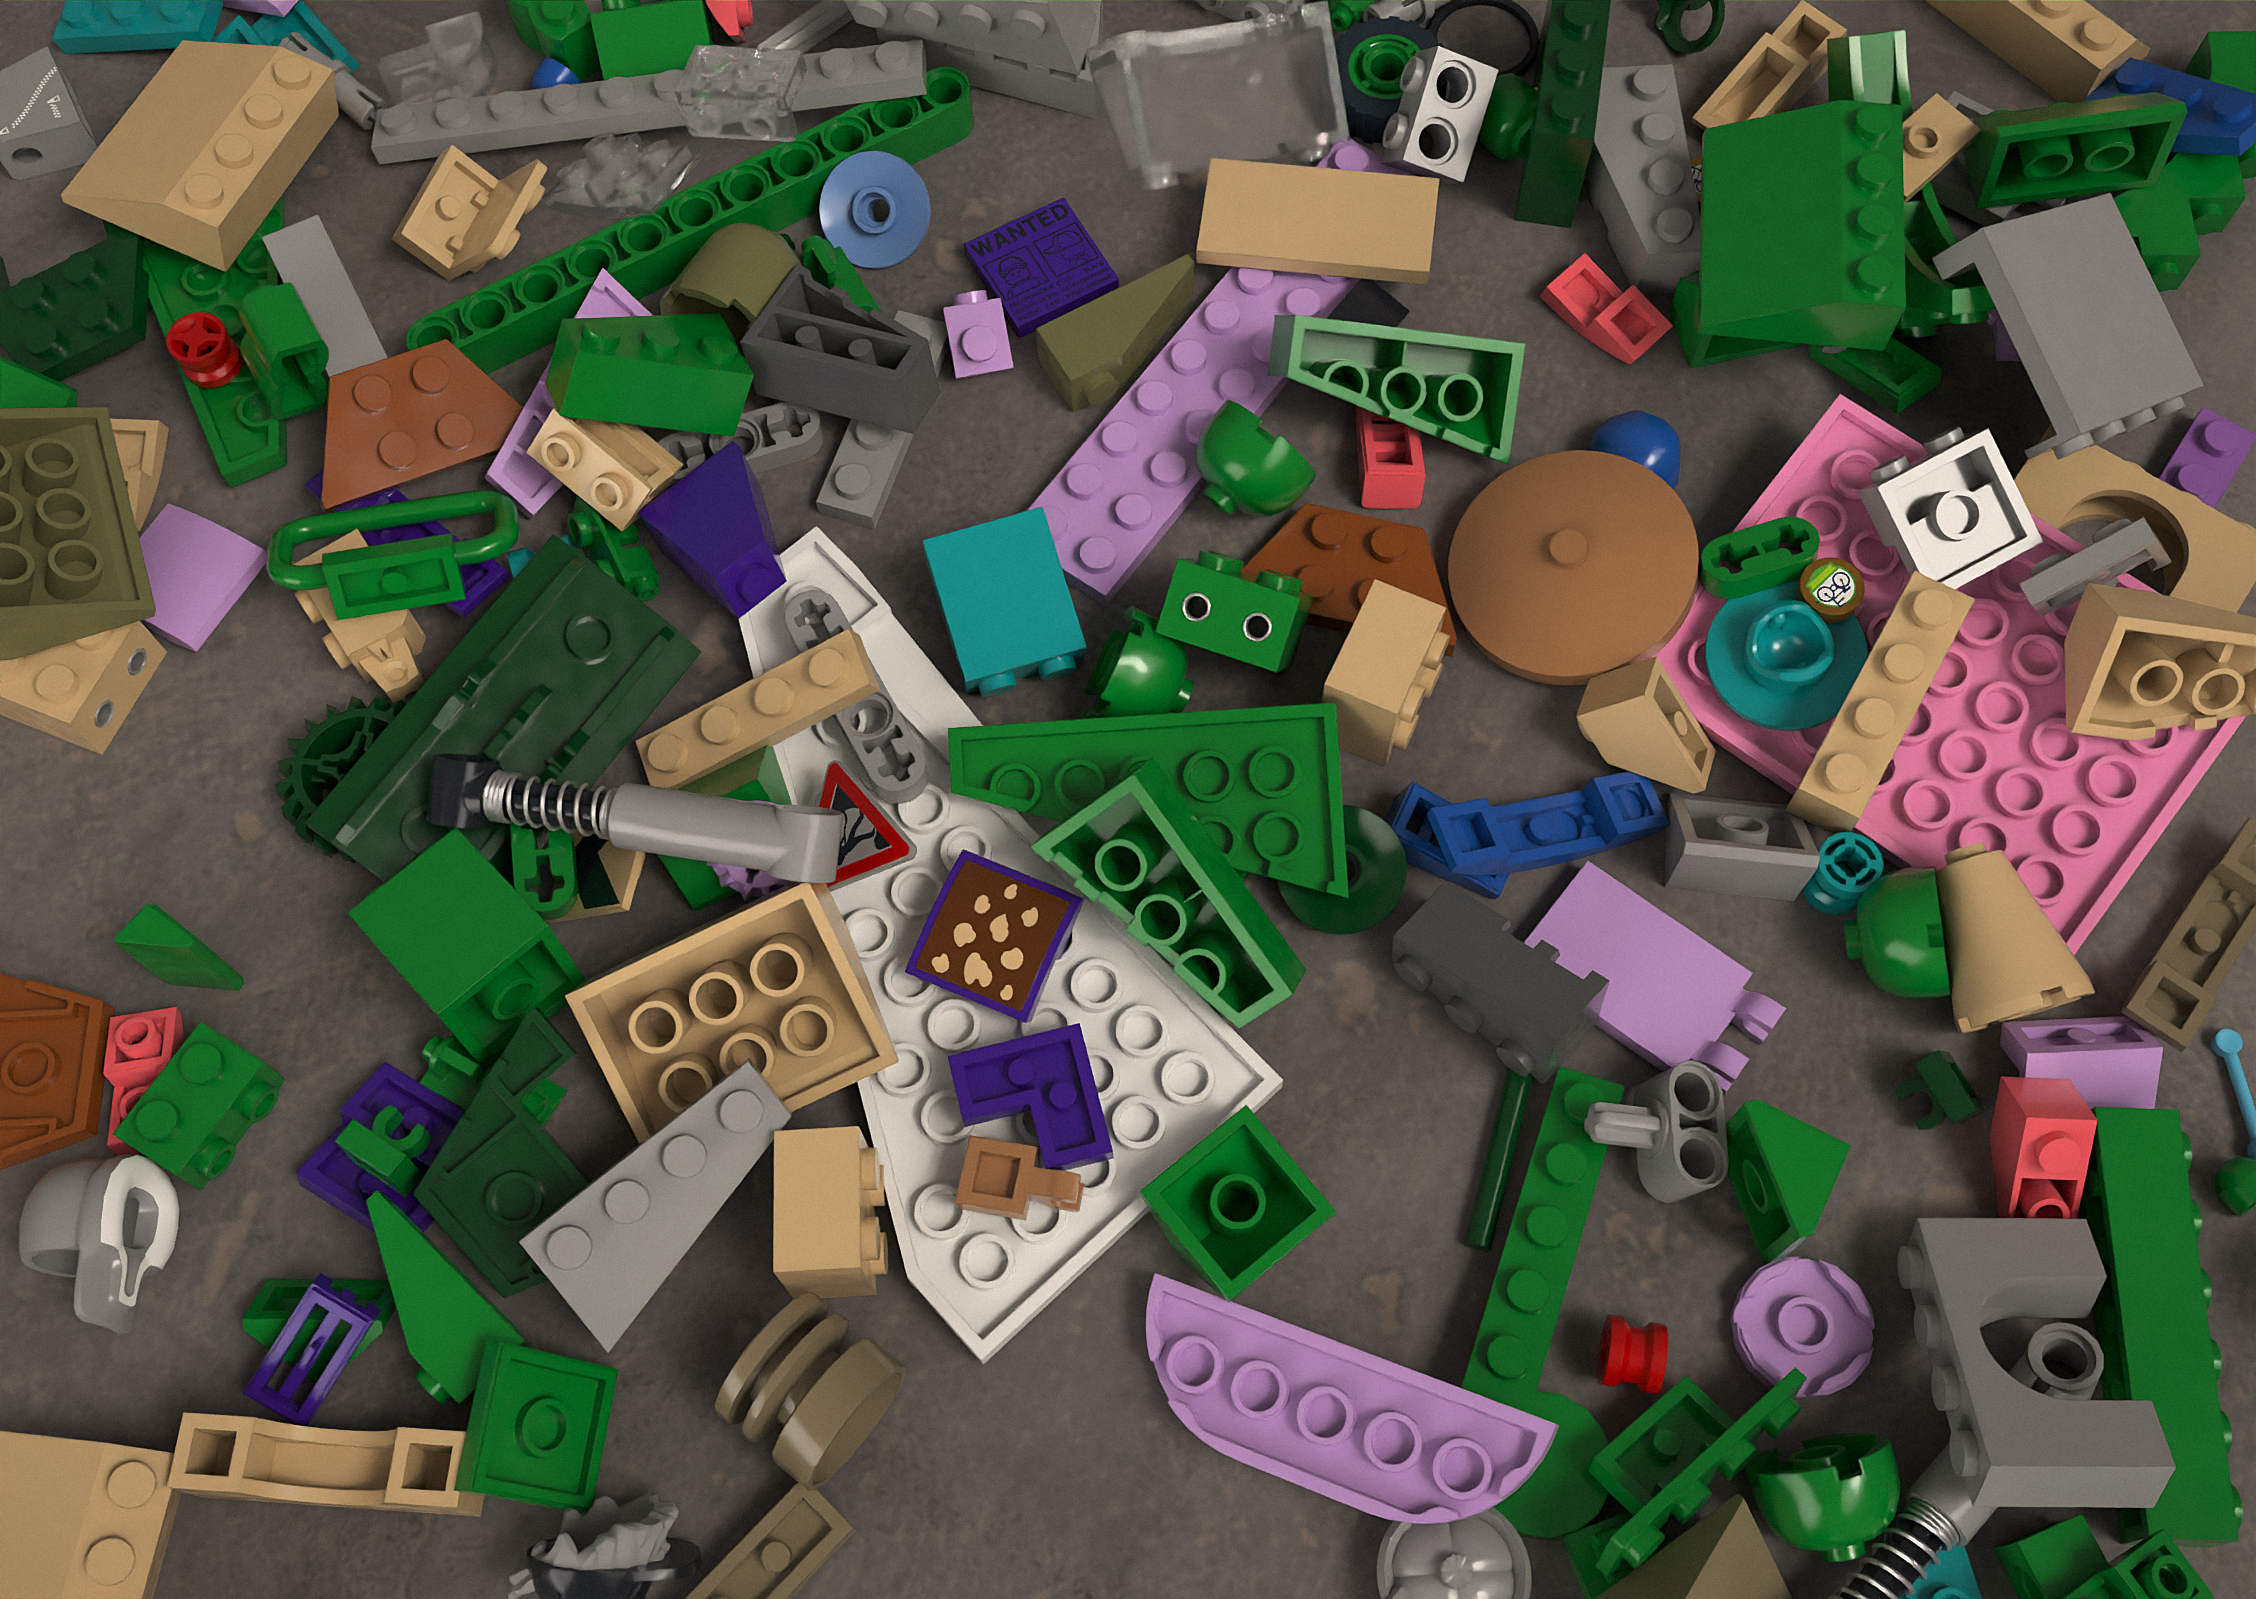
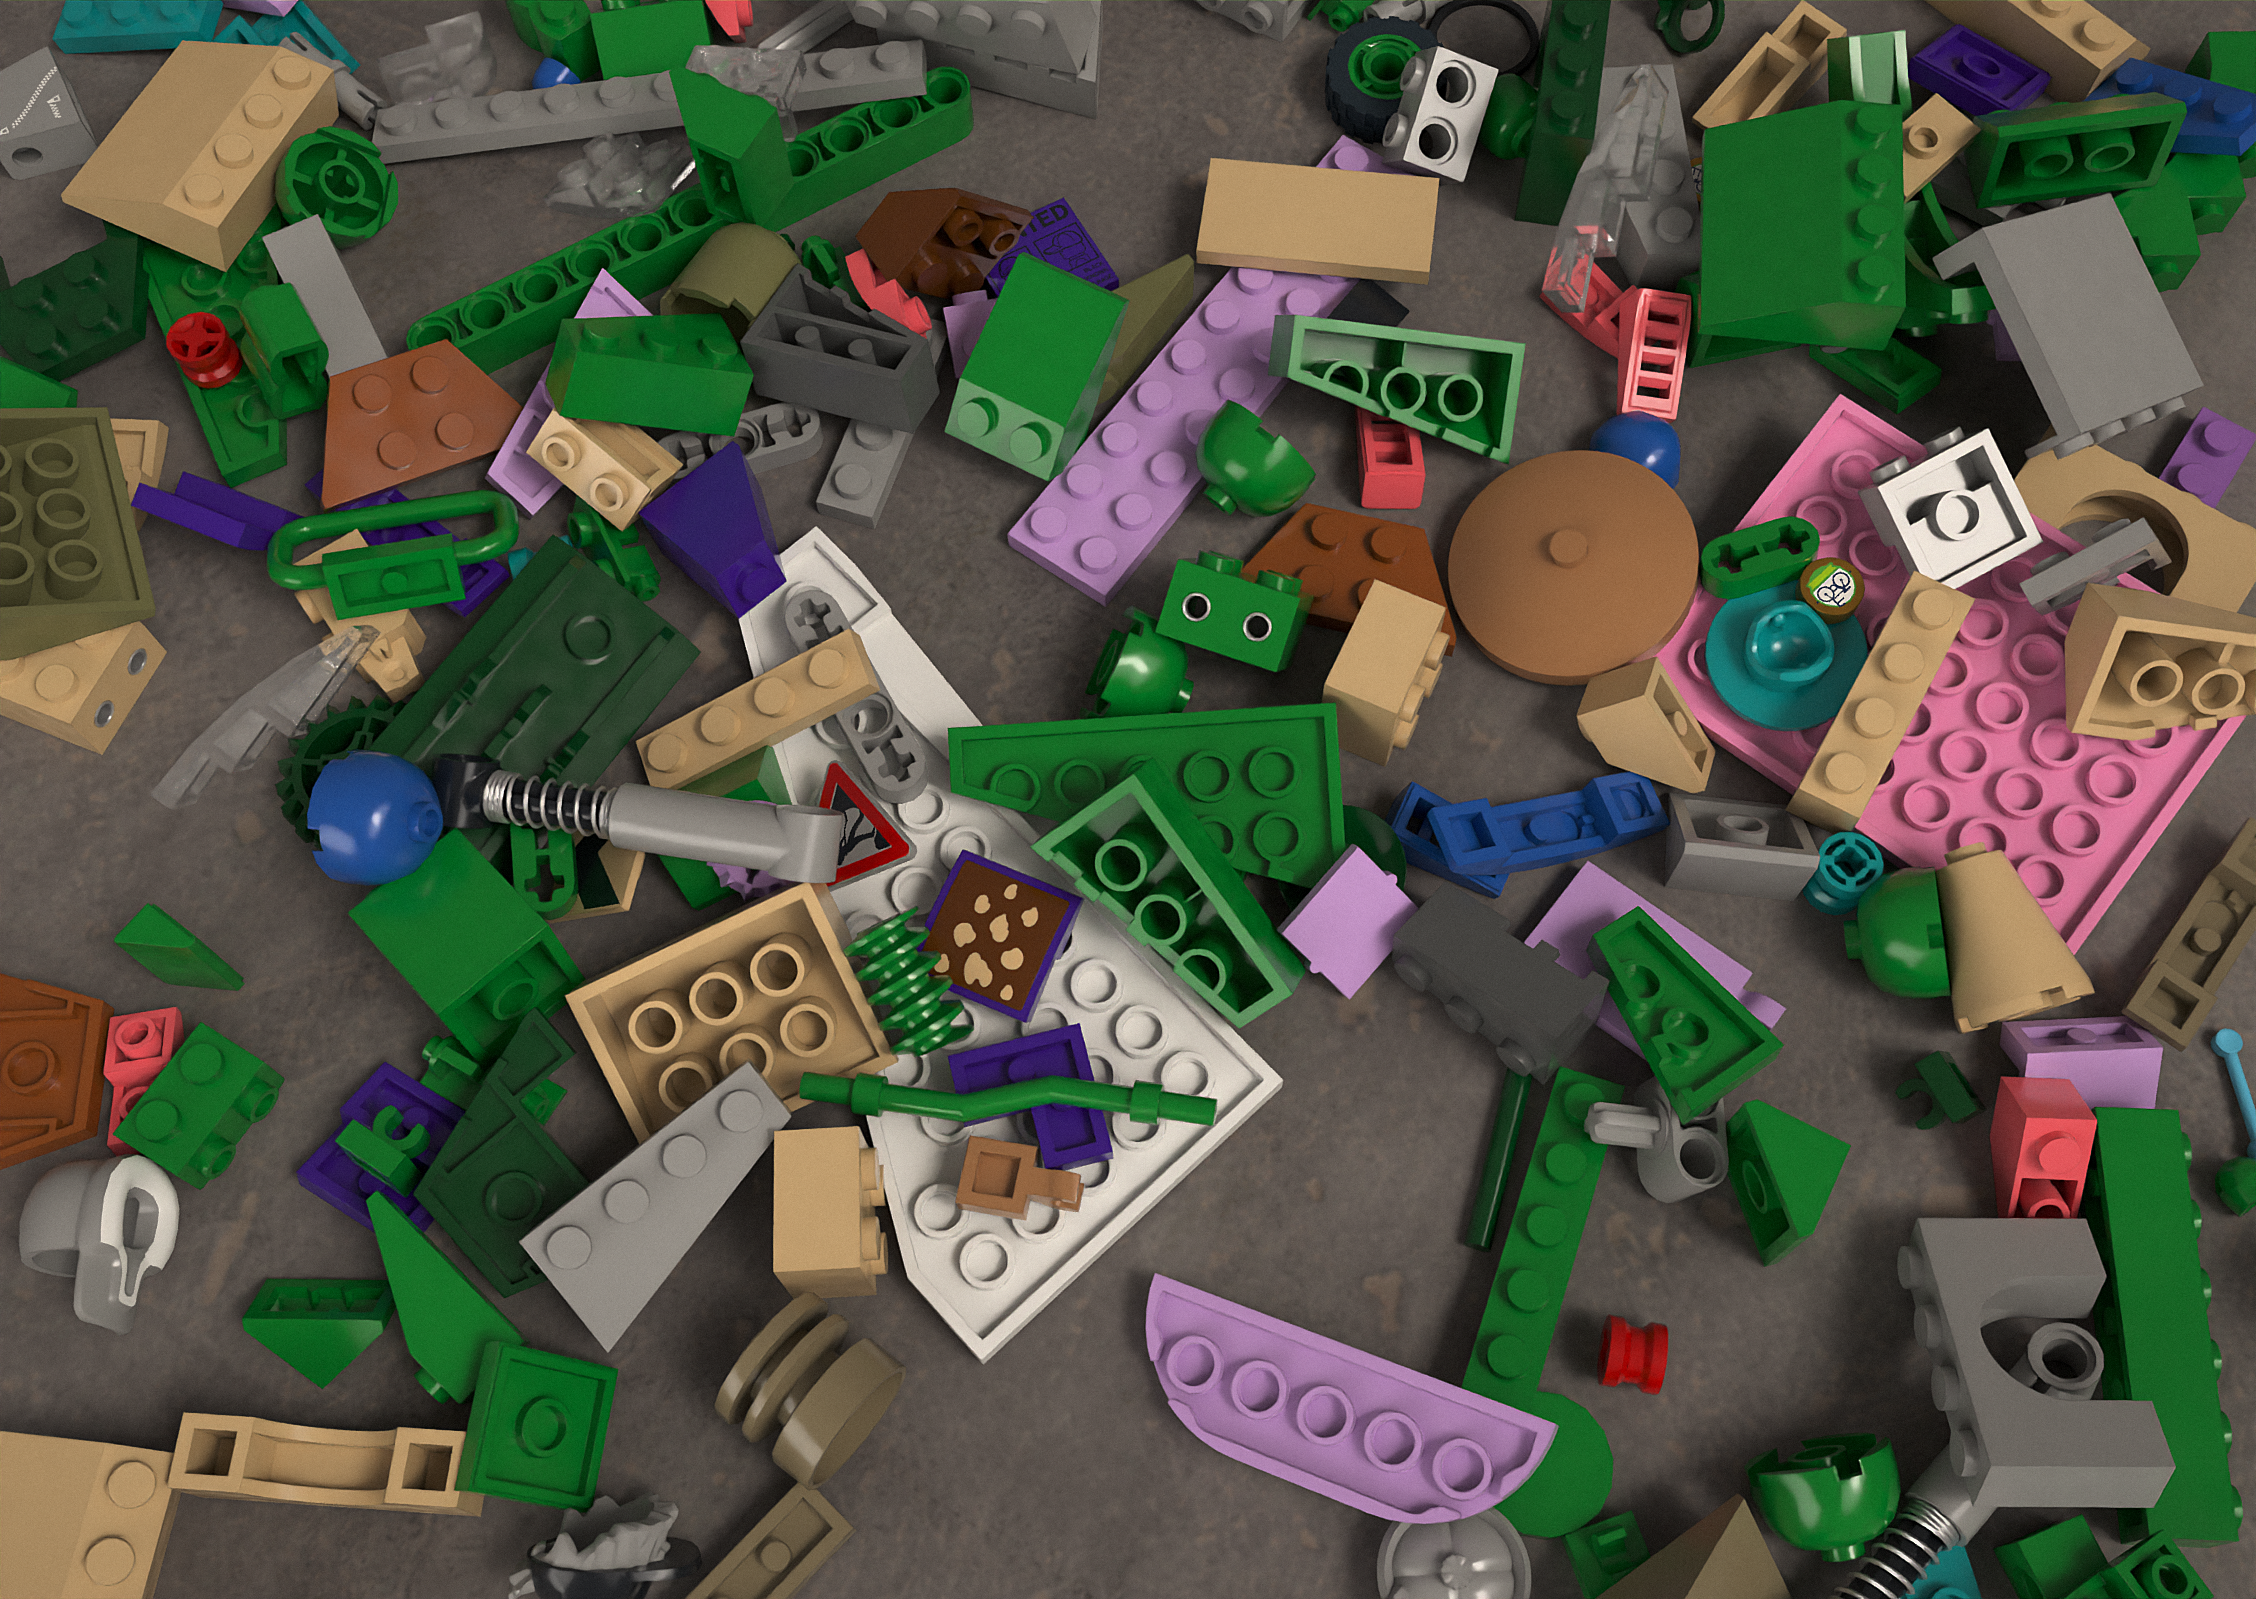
lavender slope [139,503,267,652] -> none
dark purple tile [243,1273,381,1426] -> none
tan bracket [391,145,547,281] -> none
medium blue dish [819,151,931,269] -> none
teal brick [923,506,1086,698] -> none
clear windscreen [1086,1,1350,191] -> none
green slope [1139,1105,1337,1303] -> none
green bracket [1587,1367,1807,1577] -> none
lavender tile [1730,1257,1875,1399] -> none
none -> dark purple slope [131,471,304,551]
none -> clear slope [150,625,381,810]
none -> green cylinder [275,126,398,249]
none -> blue cylinder [307,750,443,885]
none -> green slope [669,64,794,227]
none -> green bar [799,1072,1218,1126]
none -> green piece [843,906,974,1057]
none -> coral slope [845,248,932,339]
none -> reddish brown slope [855,187,1034,300]
none -> green slope [944,252,1130,481]
none -> lavender piece [1277,844,1419,1000]
none -> clear slope [1542,64,1669,313]
none -> green wing [1586,906,1784,1125]
none -> coral slope [1617,288,1692,423]
none -> dark purple tile [1908,24,2052,116]

